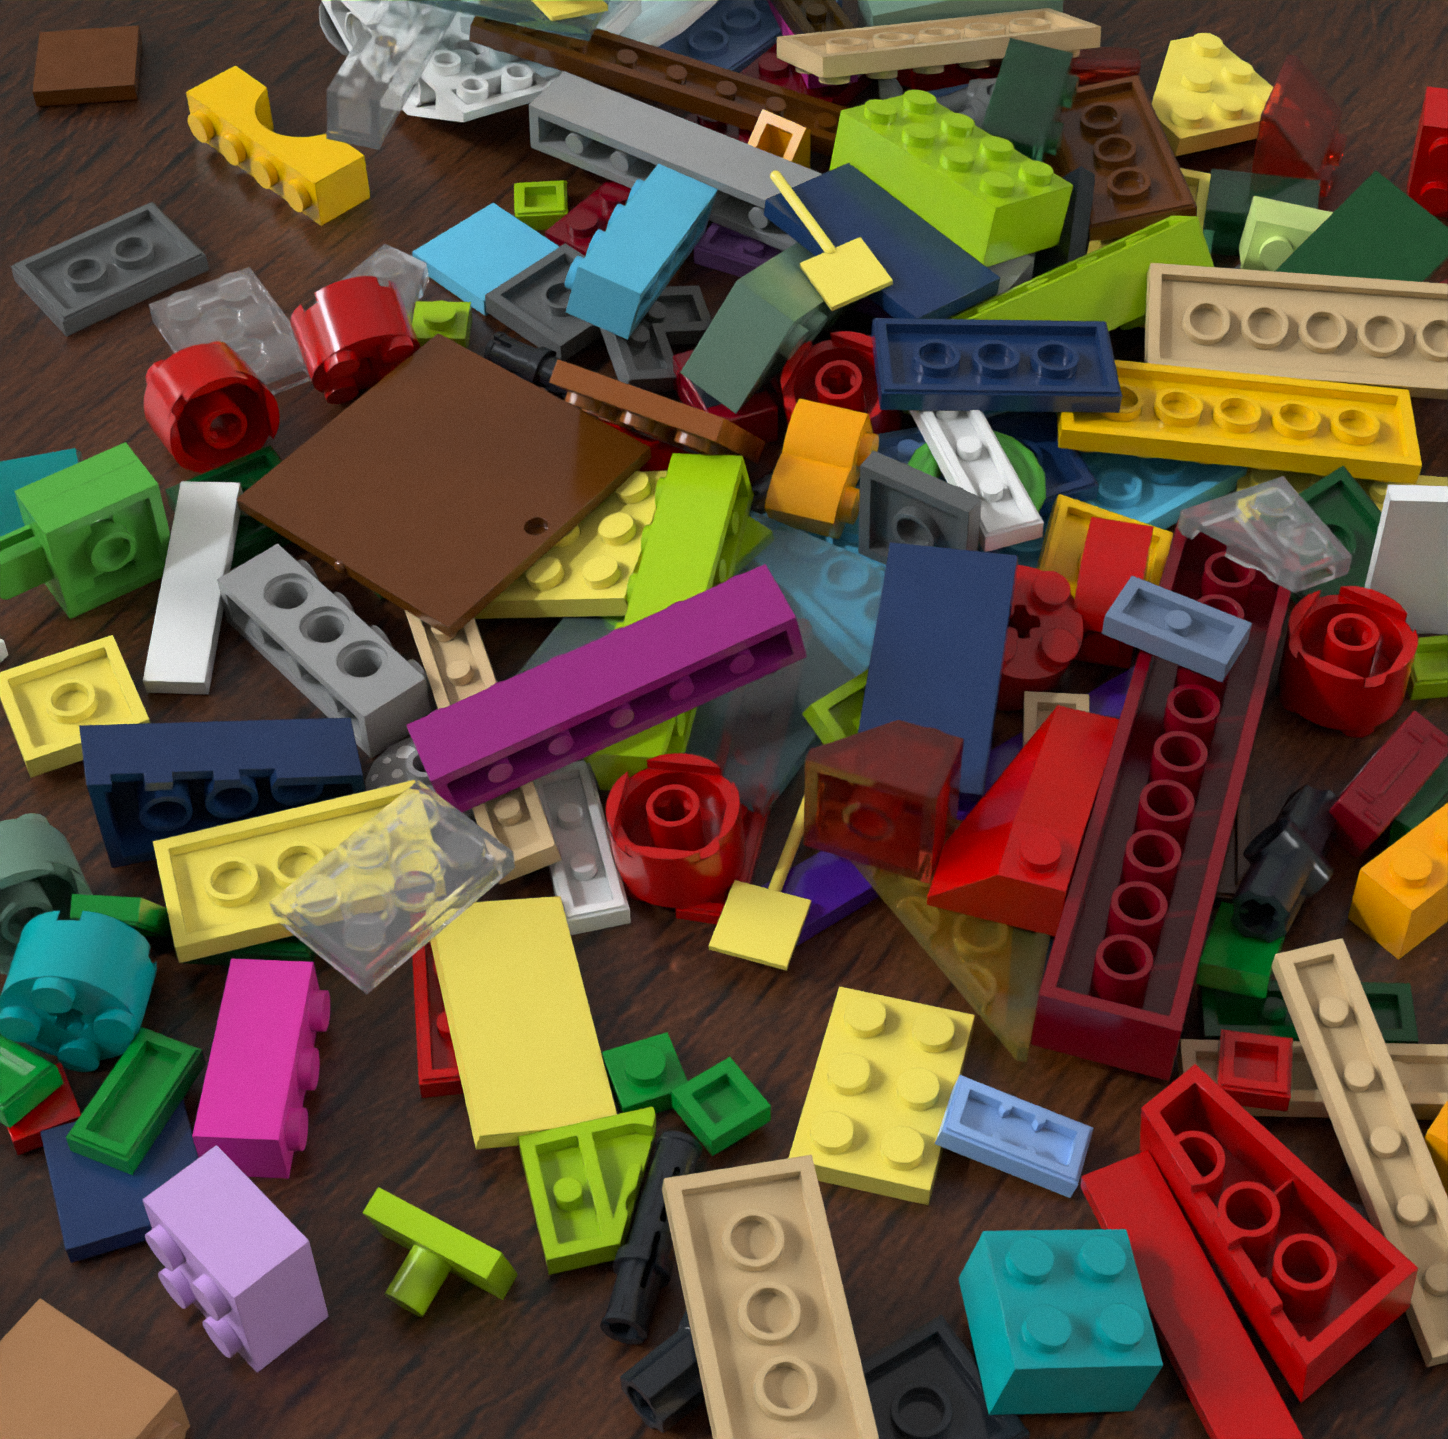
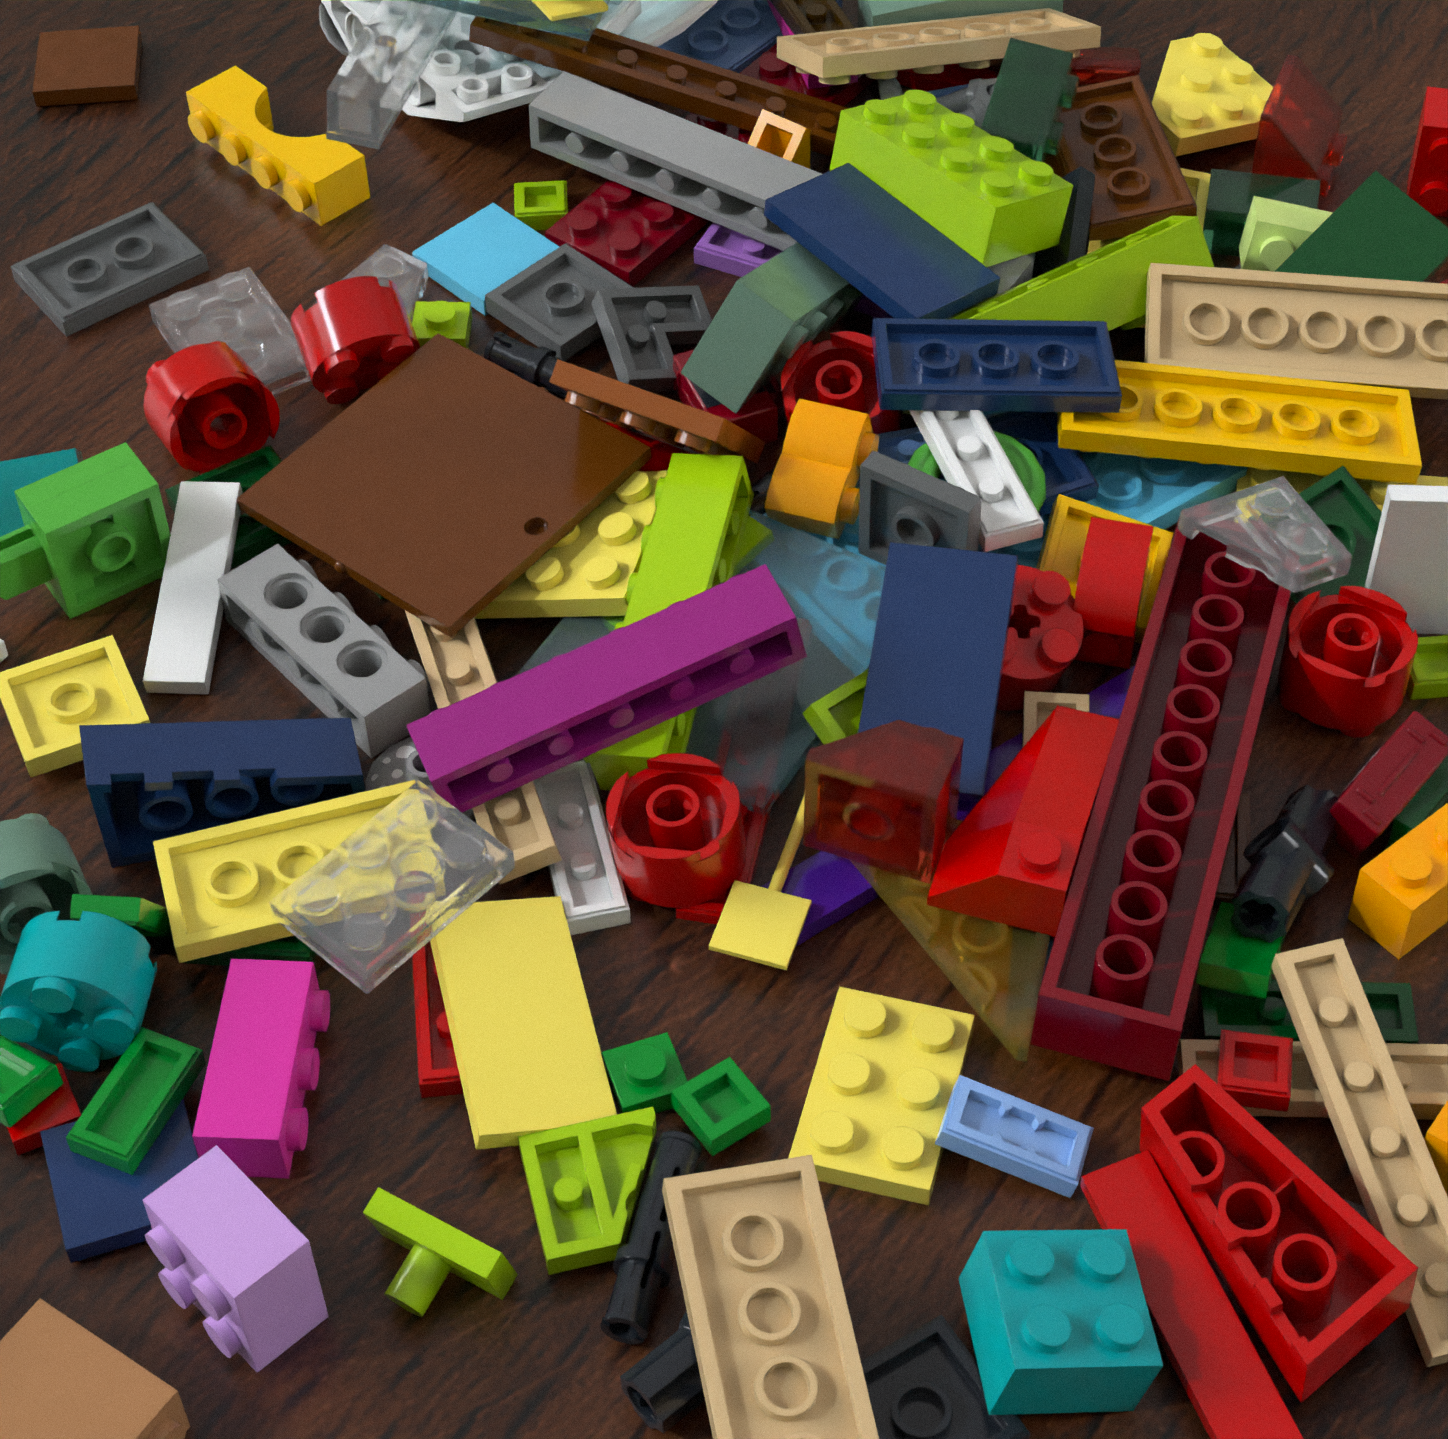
medium azure brick [565,164,718,340] -> none
light yellow piece [770,170,893,311] -> none
sand blue plate [1102,576,1252,682] -> none

